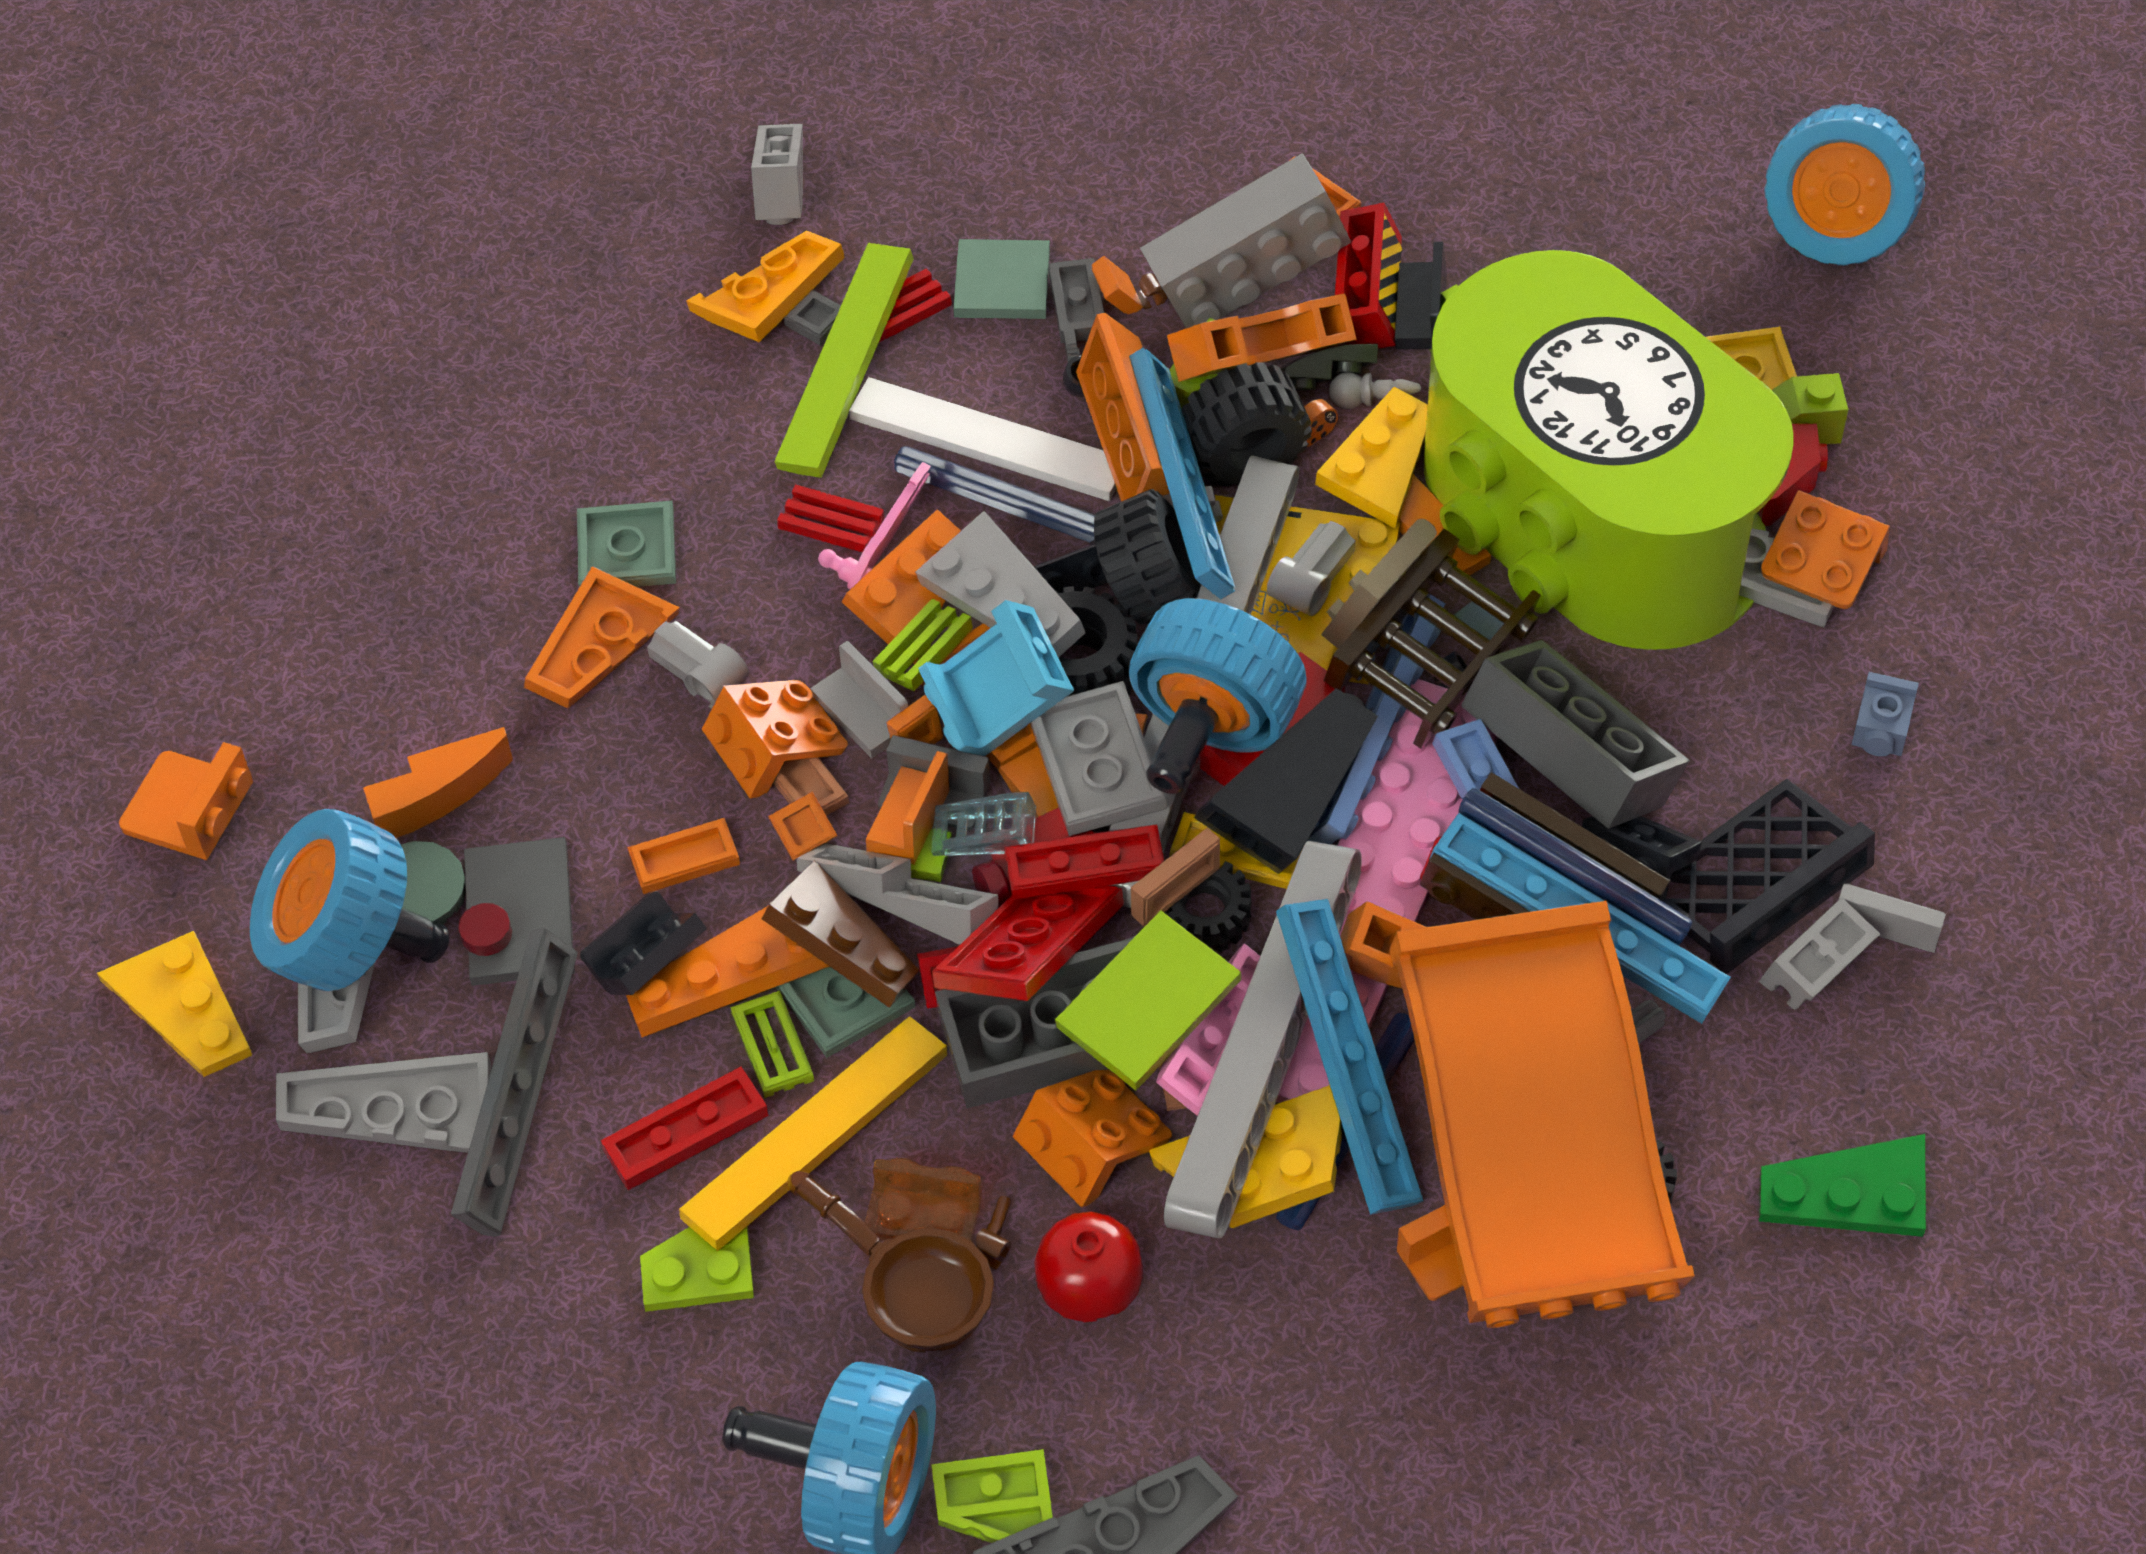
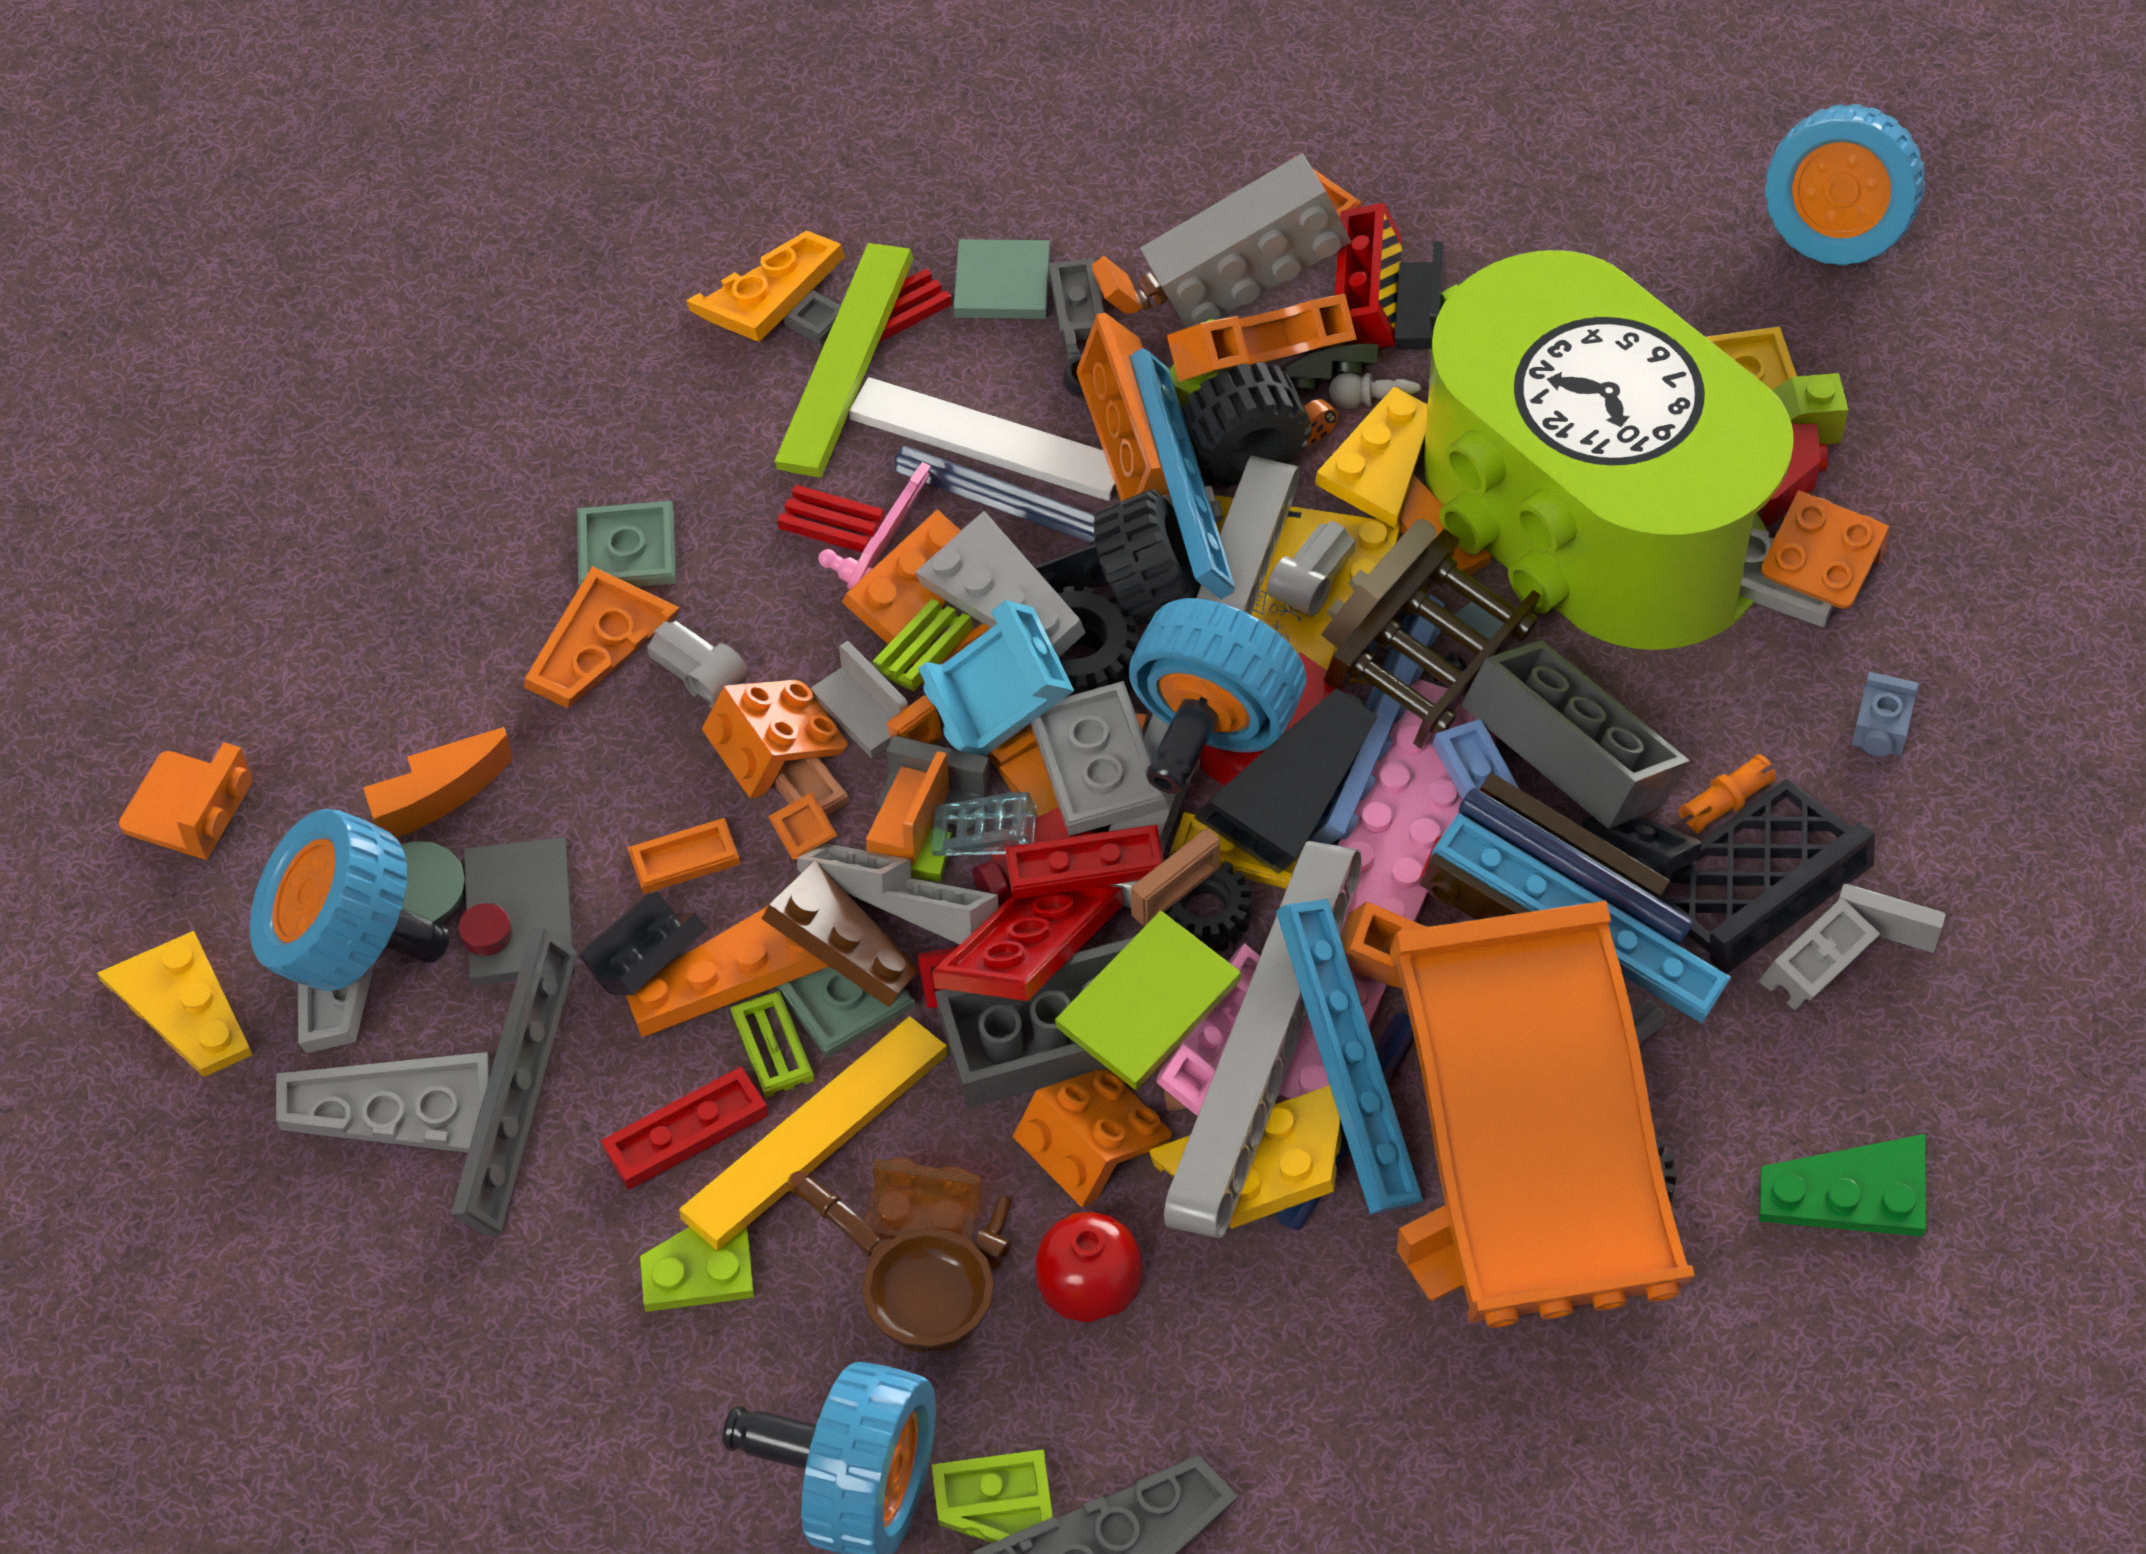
light grey slope [751,124,803,225] -> none
none -> orange pin [1678,754,1777,834]

